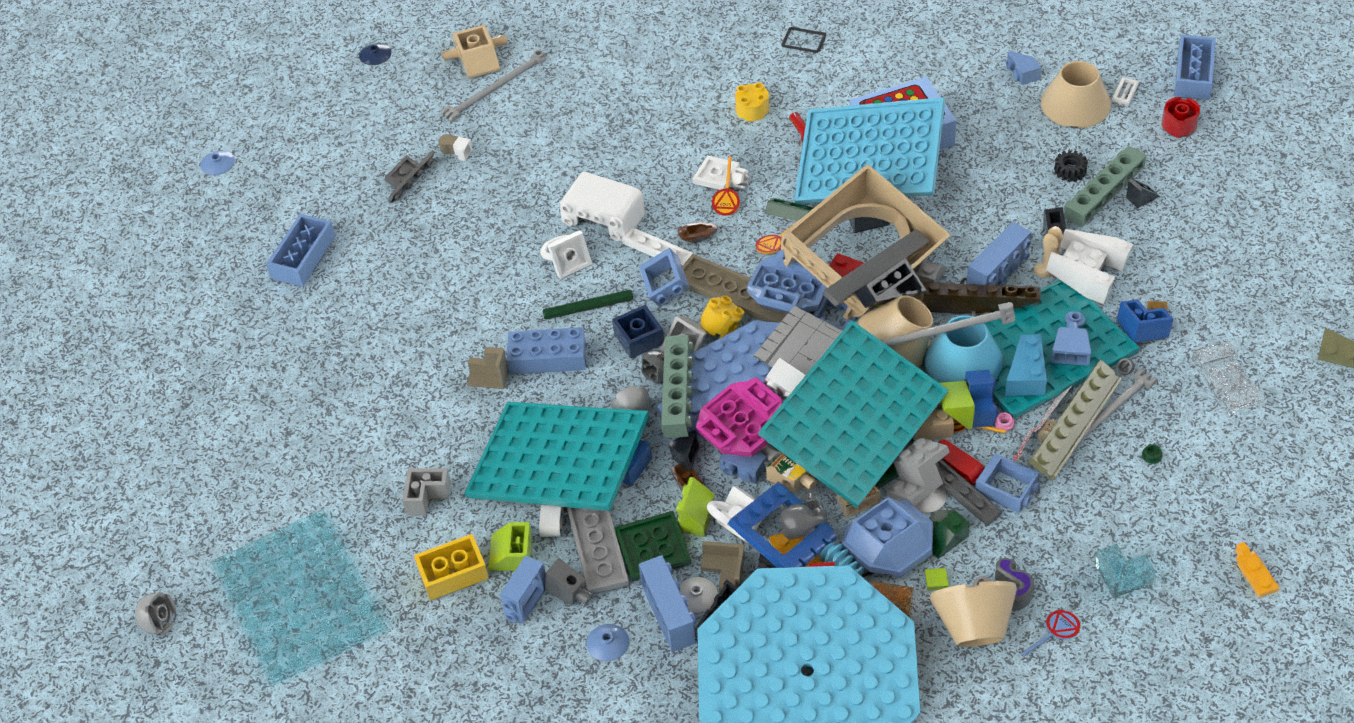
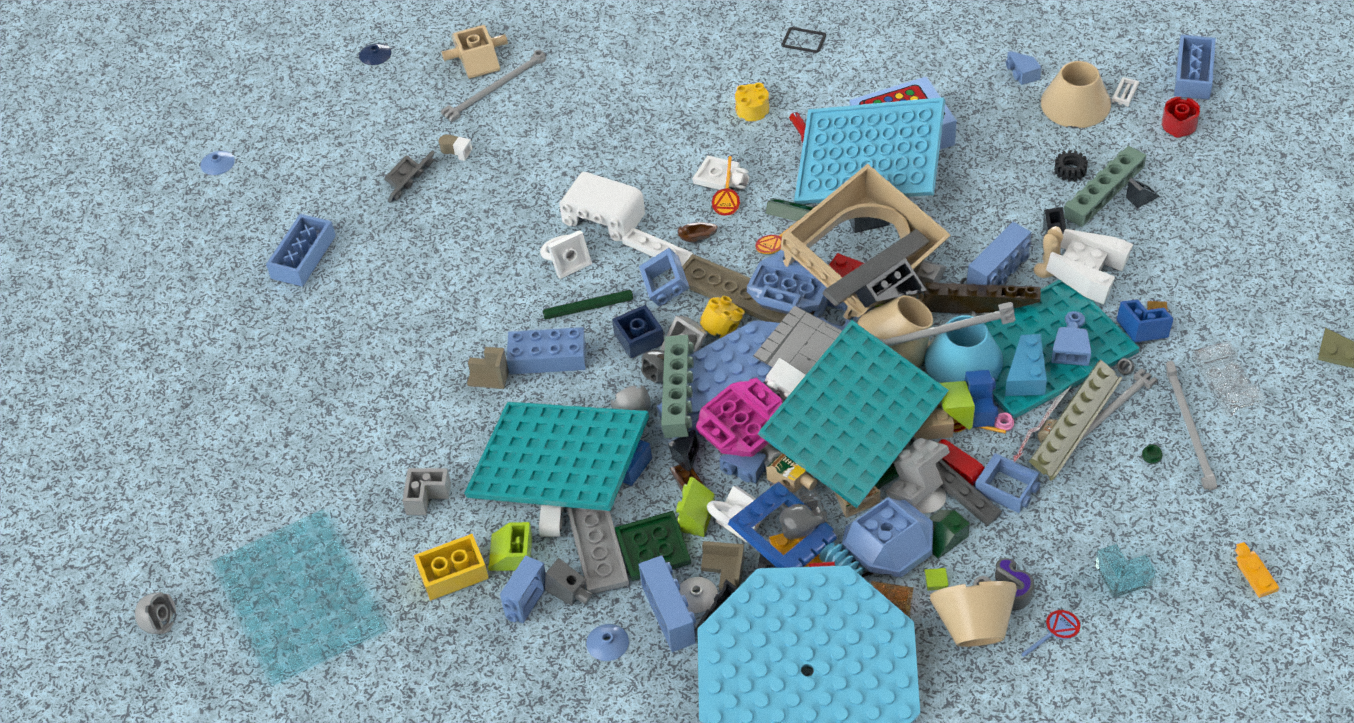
none -> light grey hinge [1166,361,1217,491]

